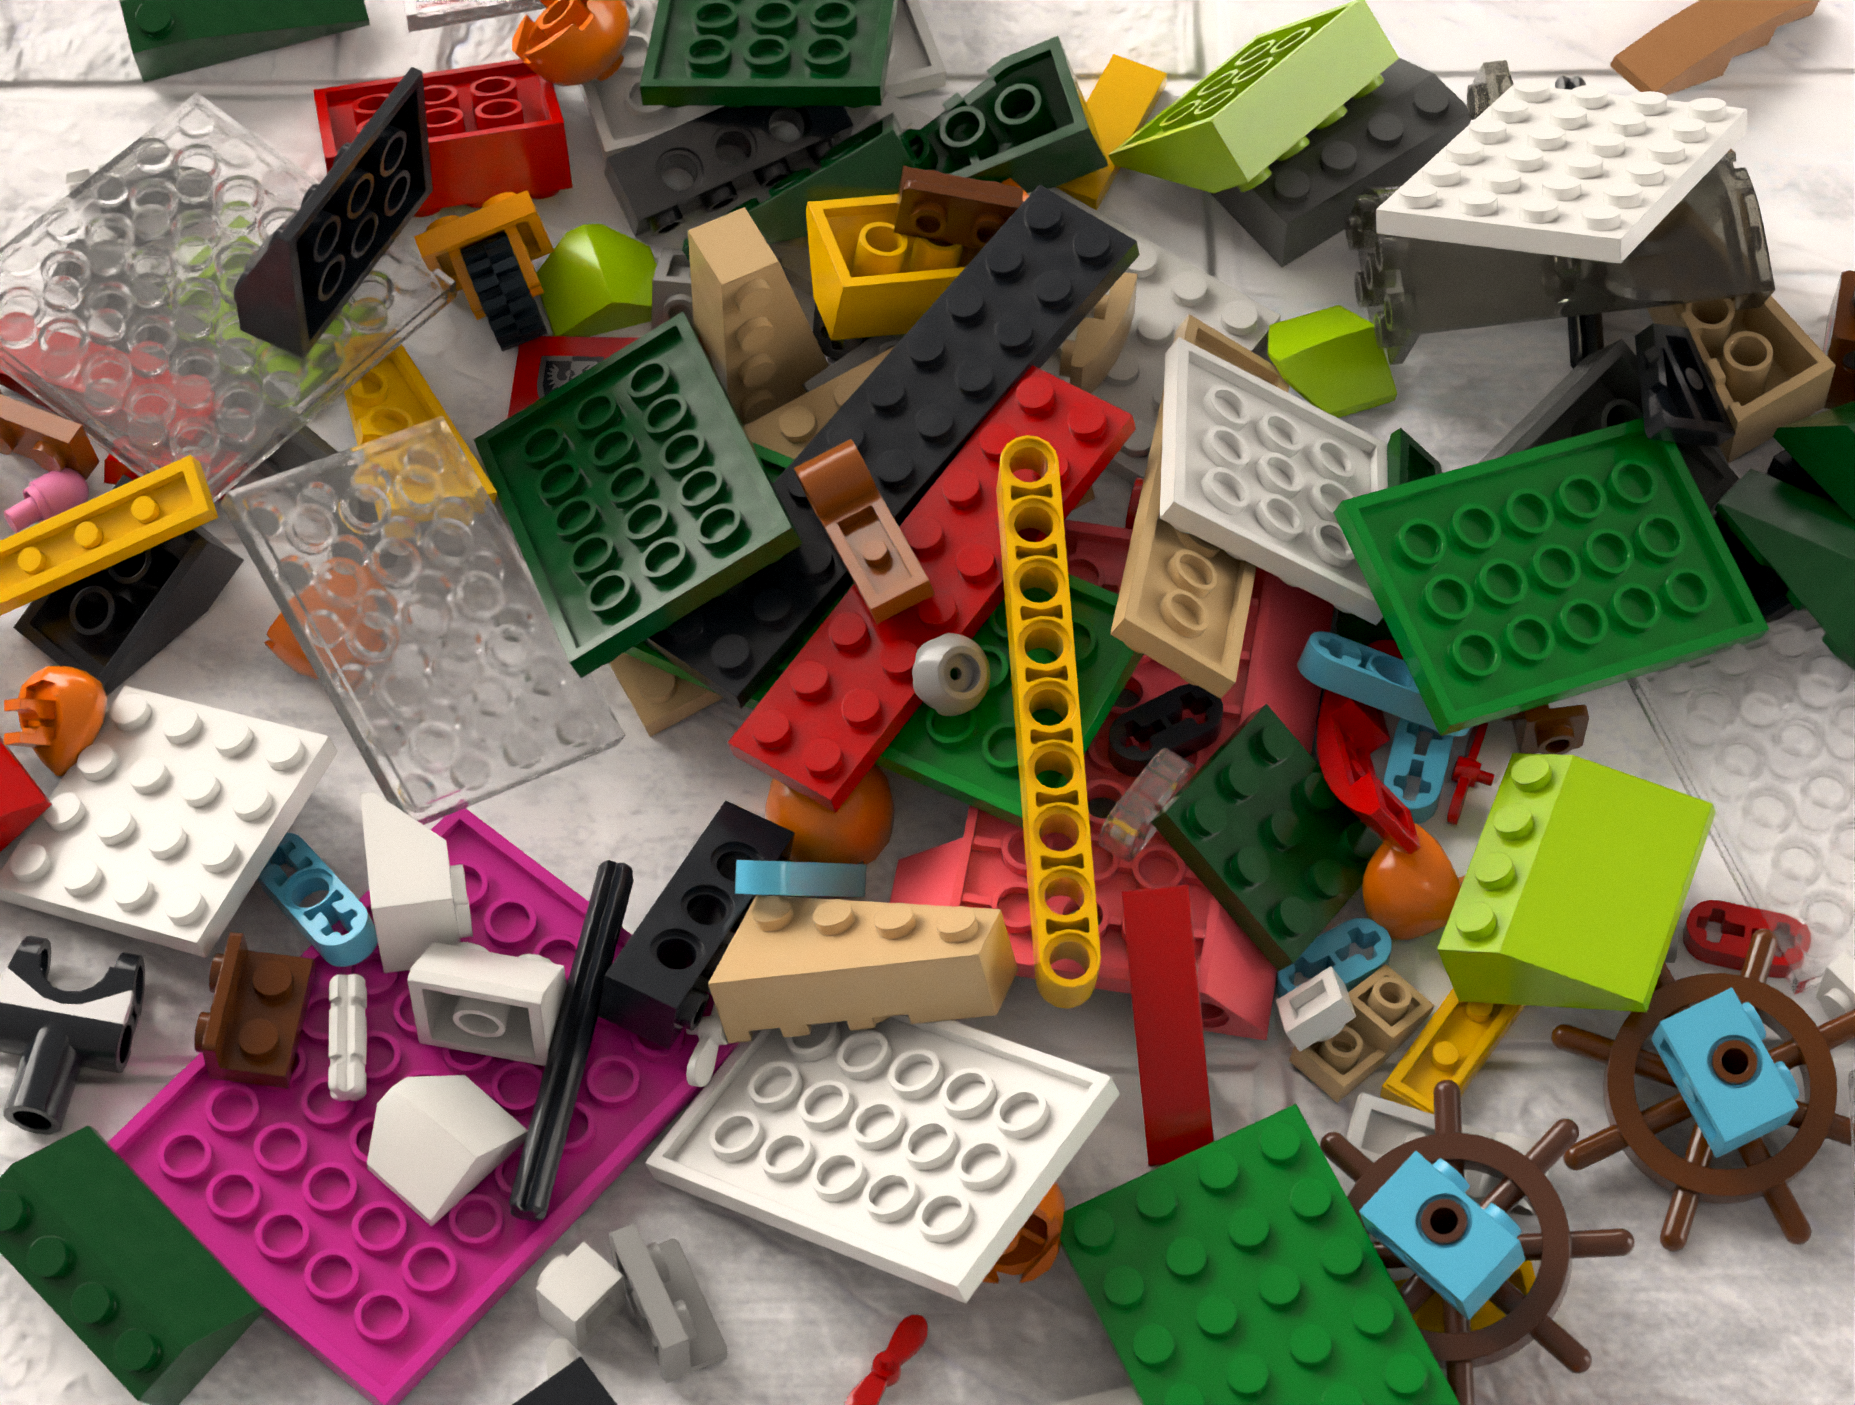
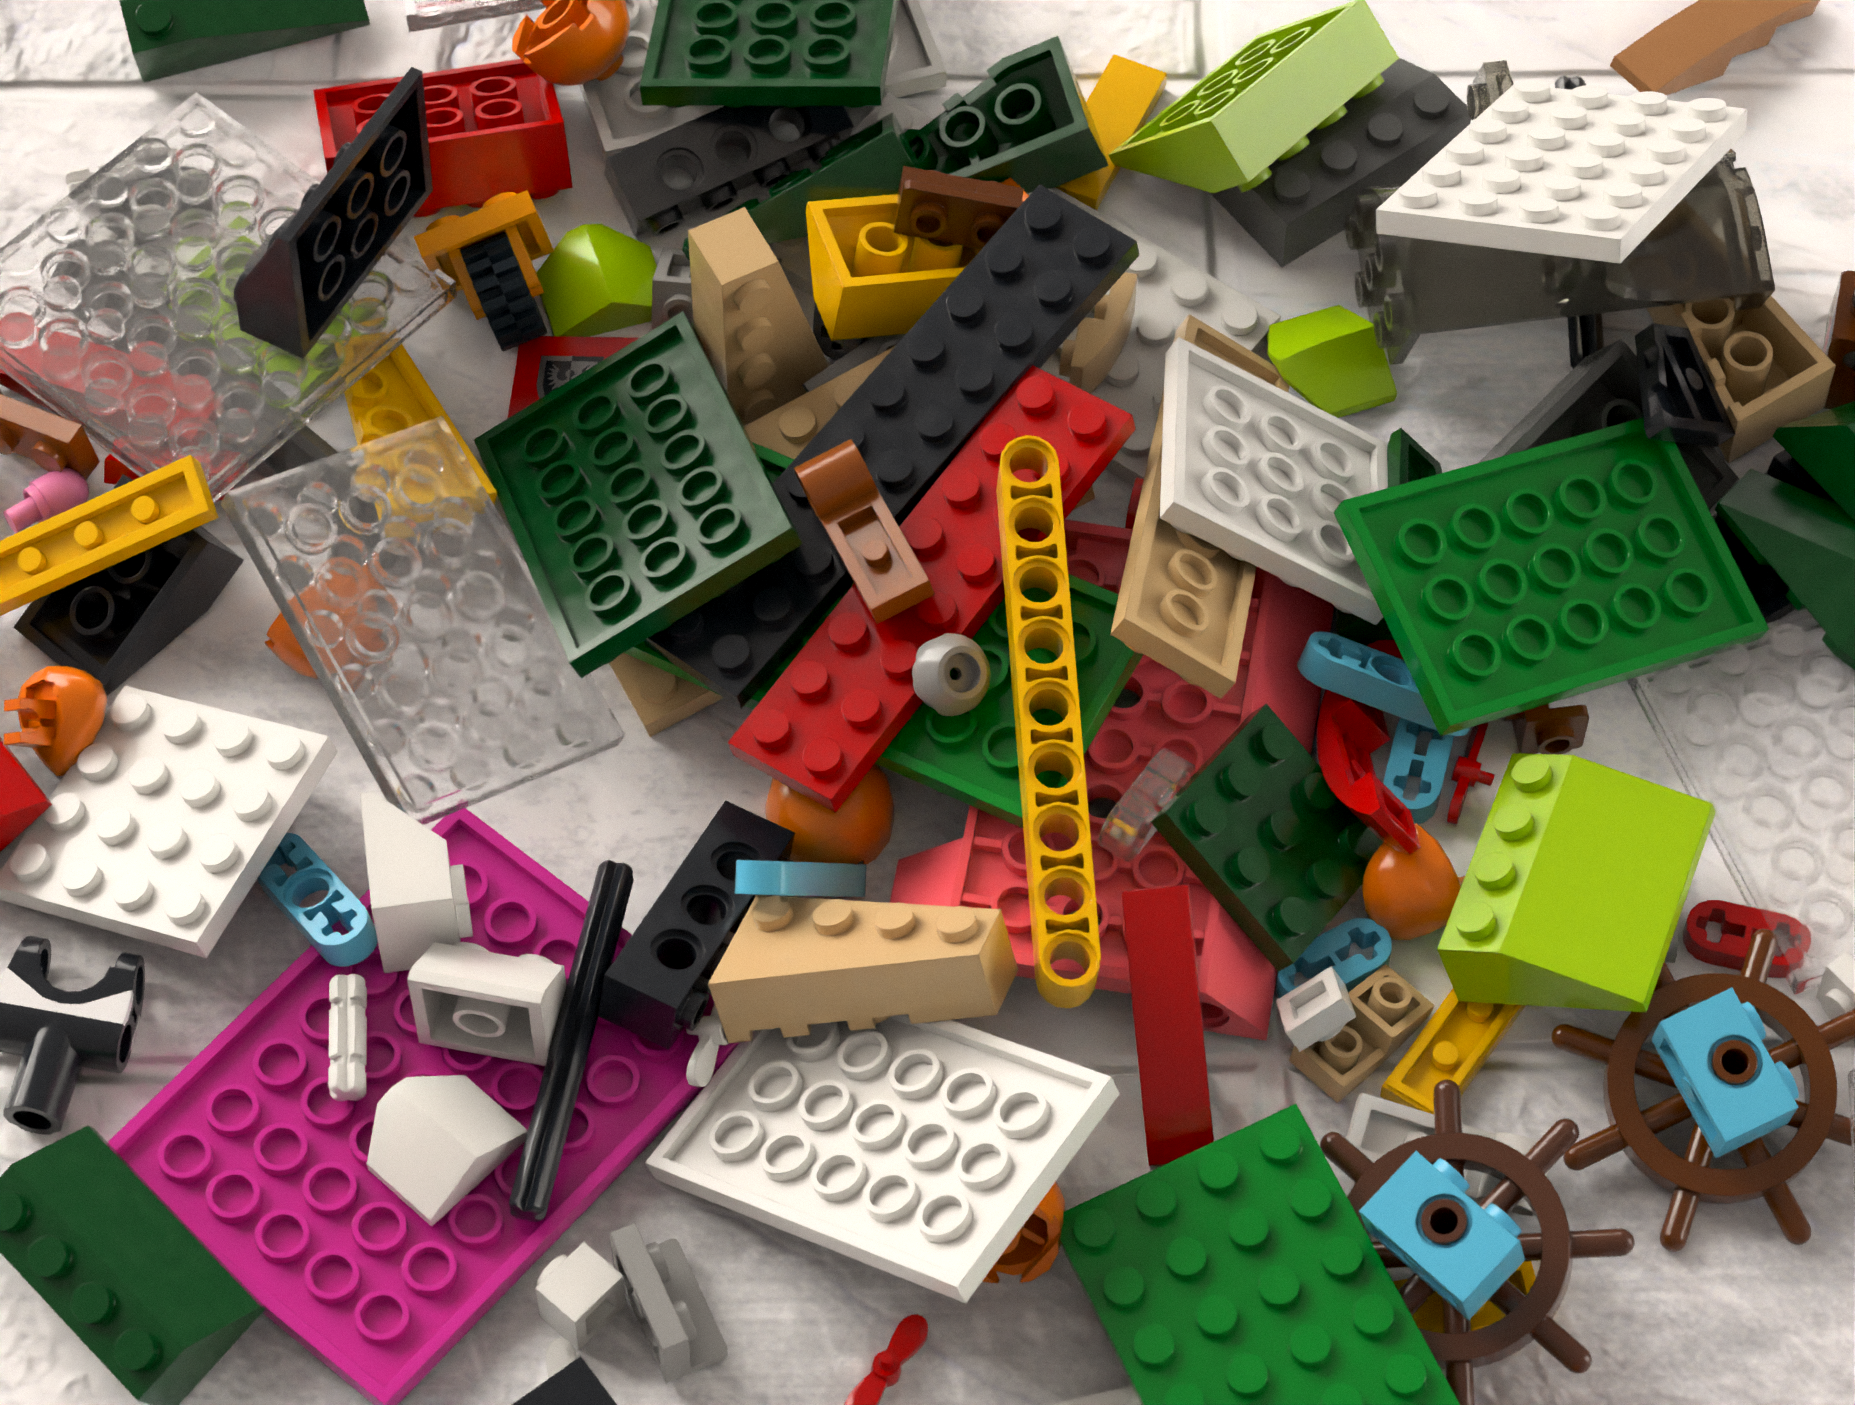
reddish brown bracket [194,932,316,1089] -> none
black beam [1108,683,1223,777] -> none

